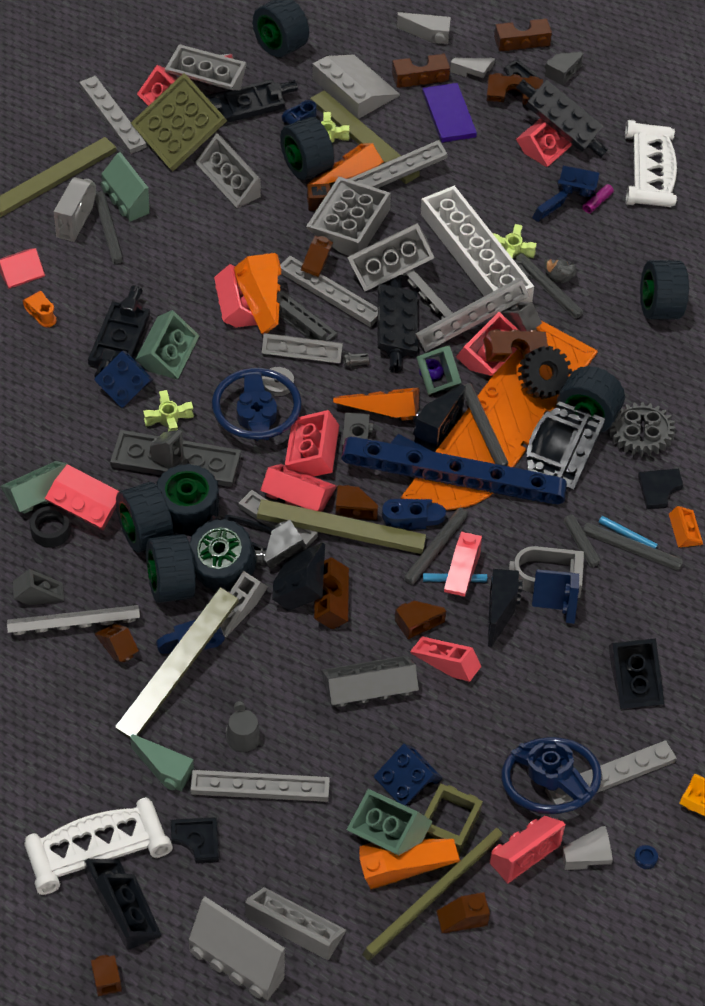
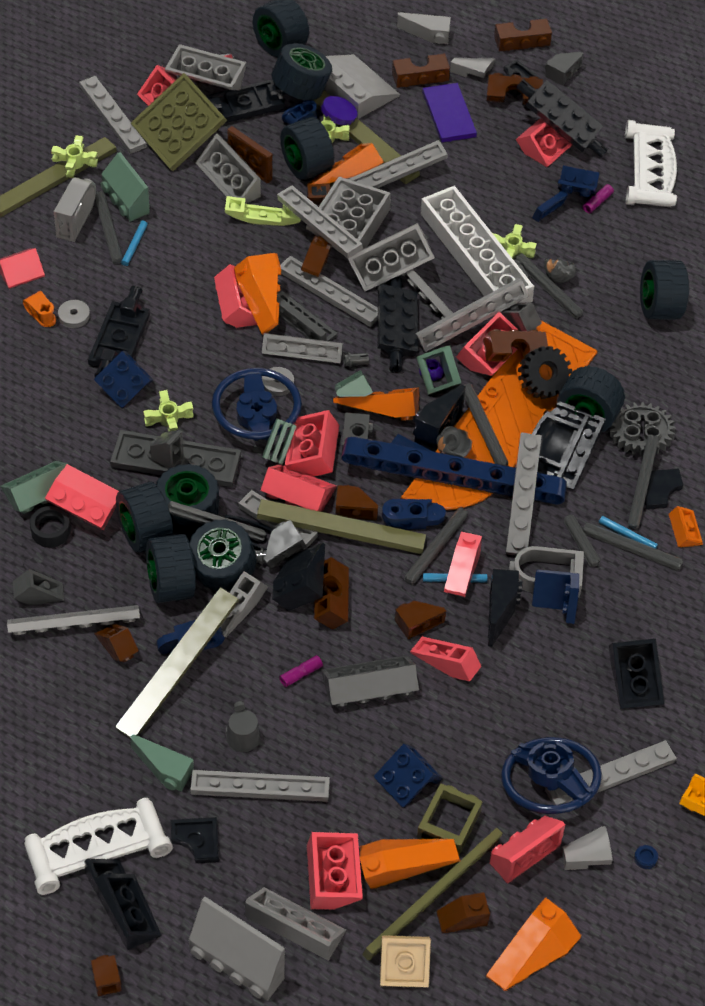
sand green slope [135,310,200,379] -> none
sand green slope [347,789,433,855] -> none
none -> yellowish green pin [51,135,98,178]
none -> light grey piece [58,300,90,328]
none -> dark azure bar [121,221,148,266]
none -> dark grey axle [168,501,266,542]
none -> yellowish green slope [225,196,301,226]
none -> reddish brown tile [227,126,273,183]
none -> sand green tile [262,418,296,465]
none -> black wheel [271,43,333,100]
none -> light grey plate [277,185,363,259]
none -> magenta piece [279,655,323,688]
none -> coral slope [307,832,363,910]
none -> dark purple tile [321,96,357,125]
none -> sand green tile [335,370,373,397]
none -> tan plate [380,936,431,987]
none -> dark grey hair [437,426,472,458]
none -> orange wedge [486,897,581,991]
none -> light grey plate [505,432,542,556]
none -> dark grey axle [628,435,659,529]

